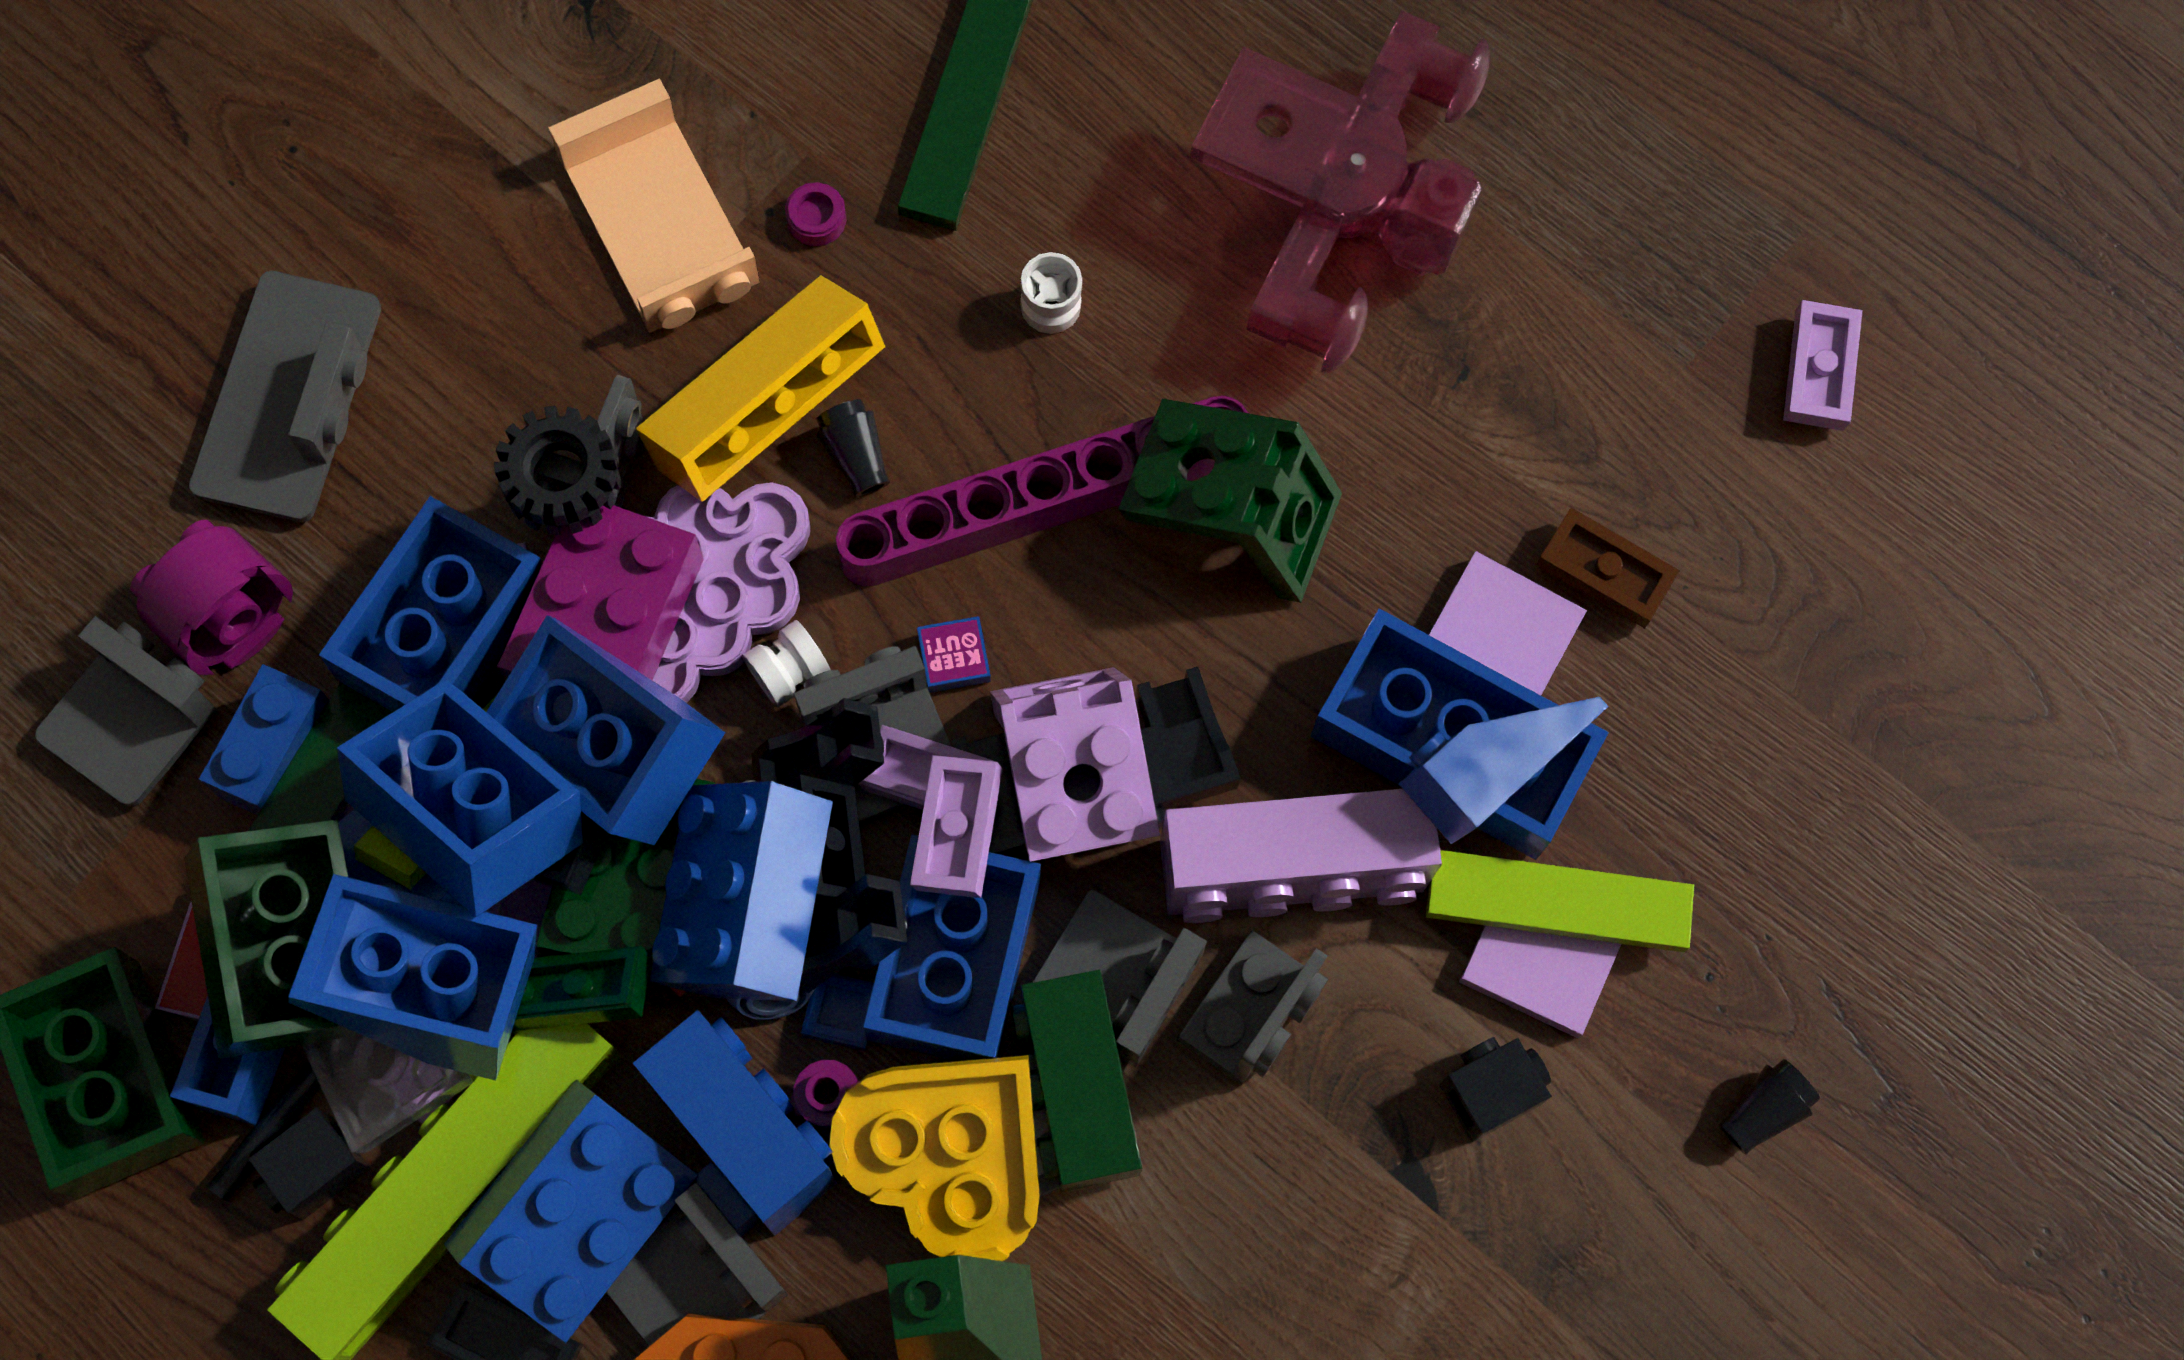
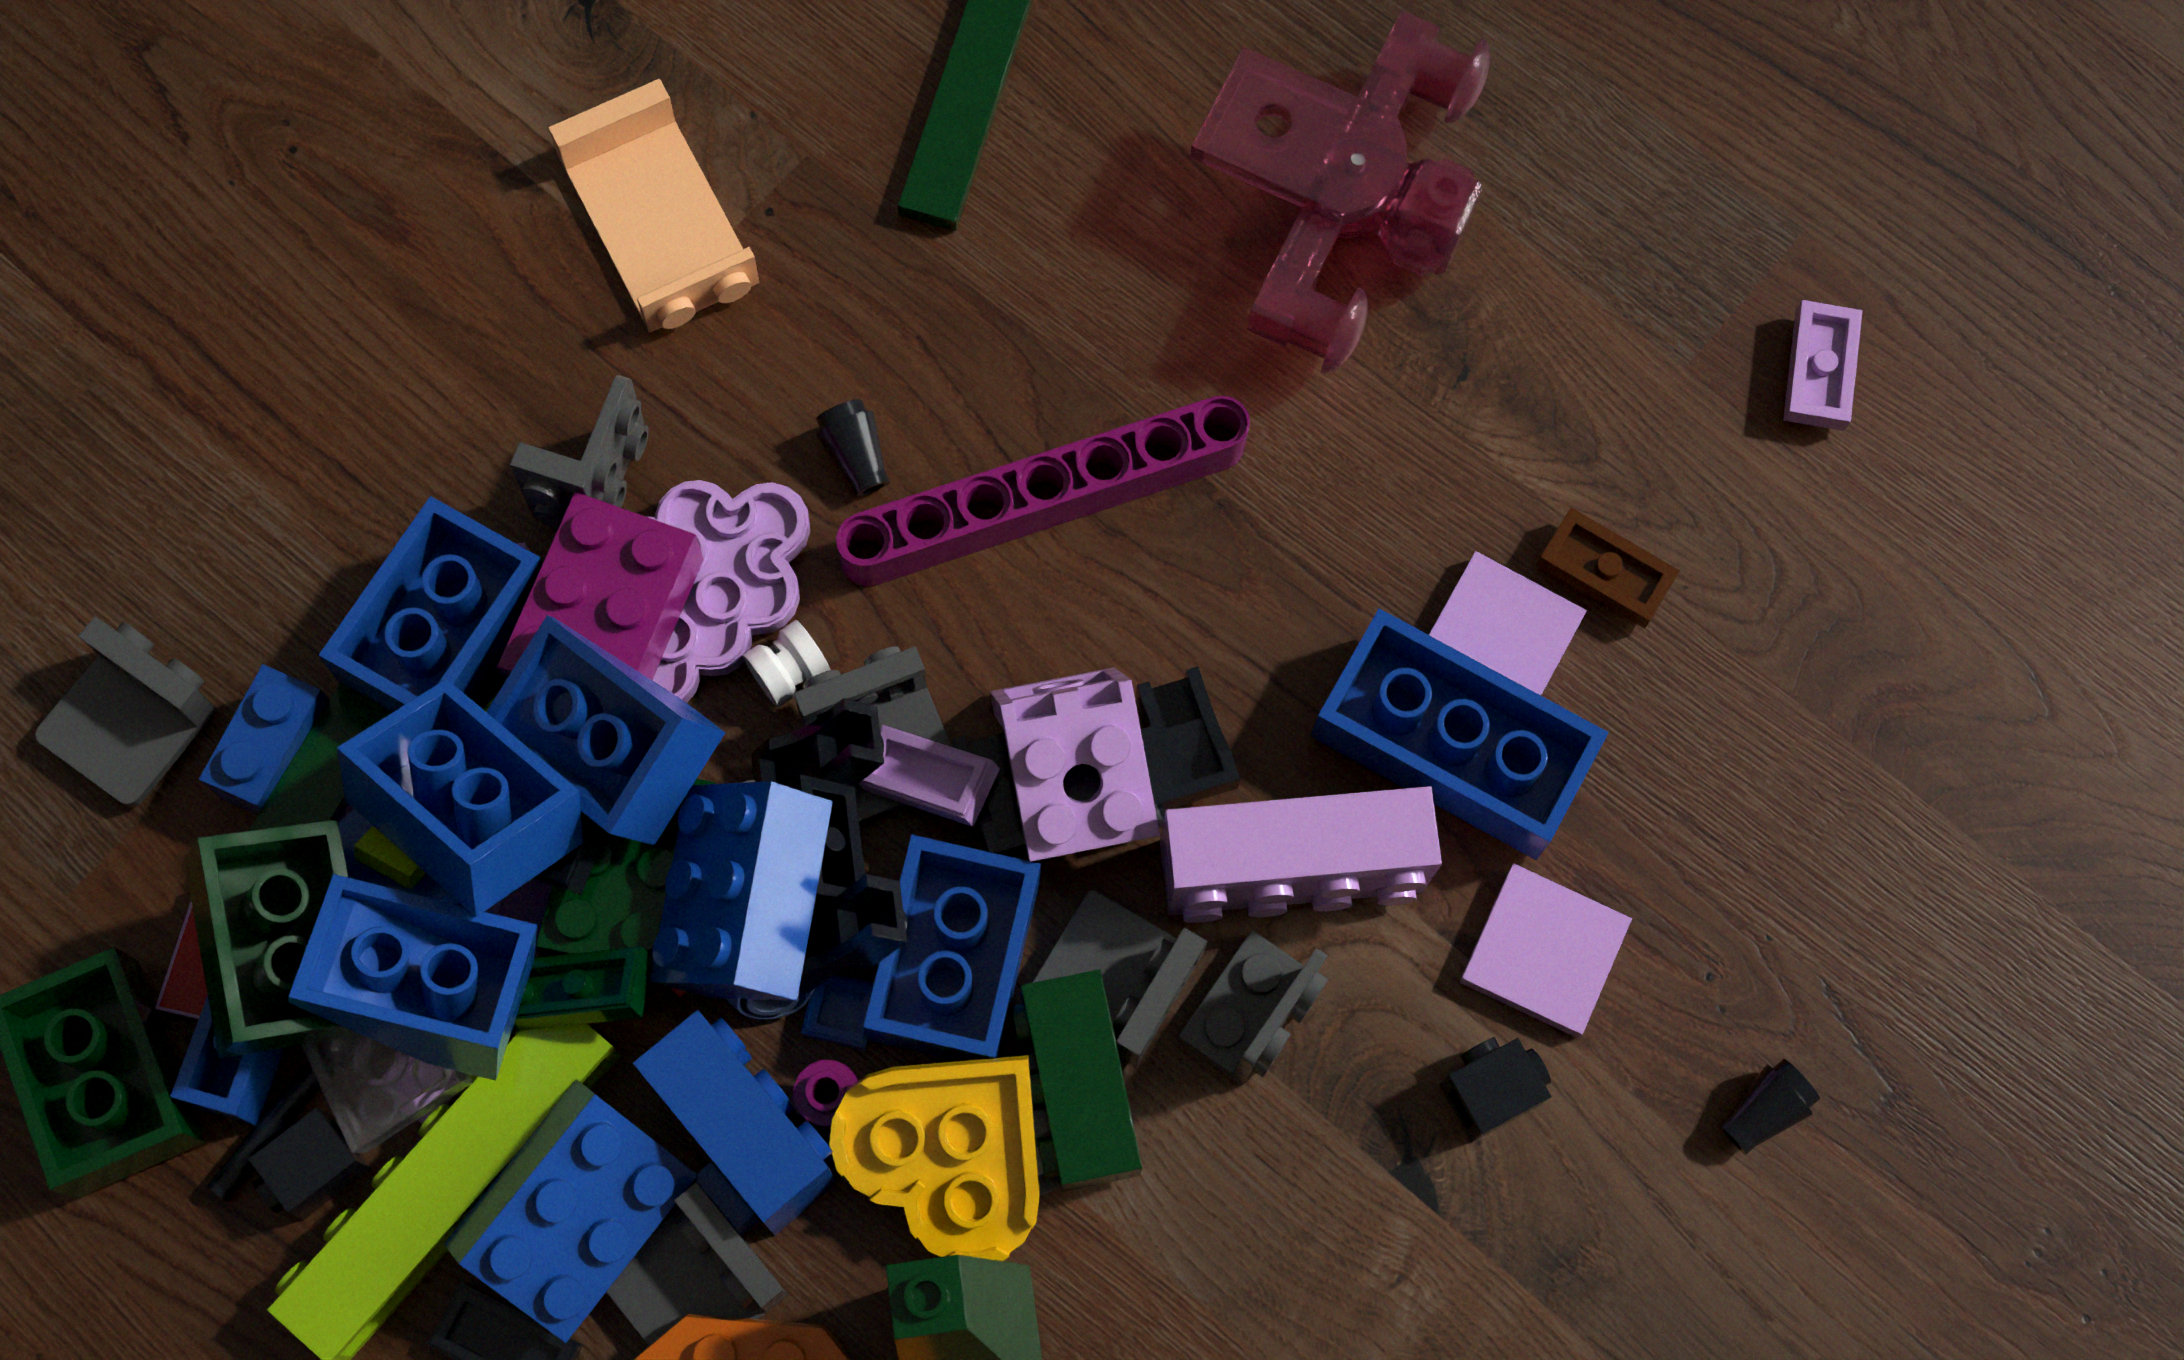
magenta brick [130,520,293,675] -> none
dark grey bracket [189,271,381,523] -> none
black tyre [494,406,621,535] -> none
yellow brick [635,275,885,502] -> none
magenta tile [785,182,847,246] -> none
lavender plate [910,755,1003,898] -> none
tile [917,616,991,693] -> none
white wheel [1021,252,1082,334] -> none
dark green bracket [1118,398,1342,603] -> none
slope [1398,697,1609,844] -> none
lime tile [1426,850,1694,953] -> none

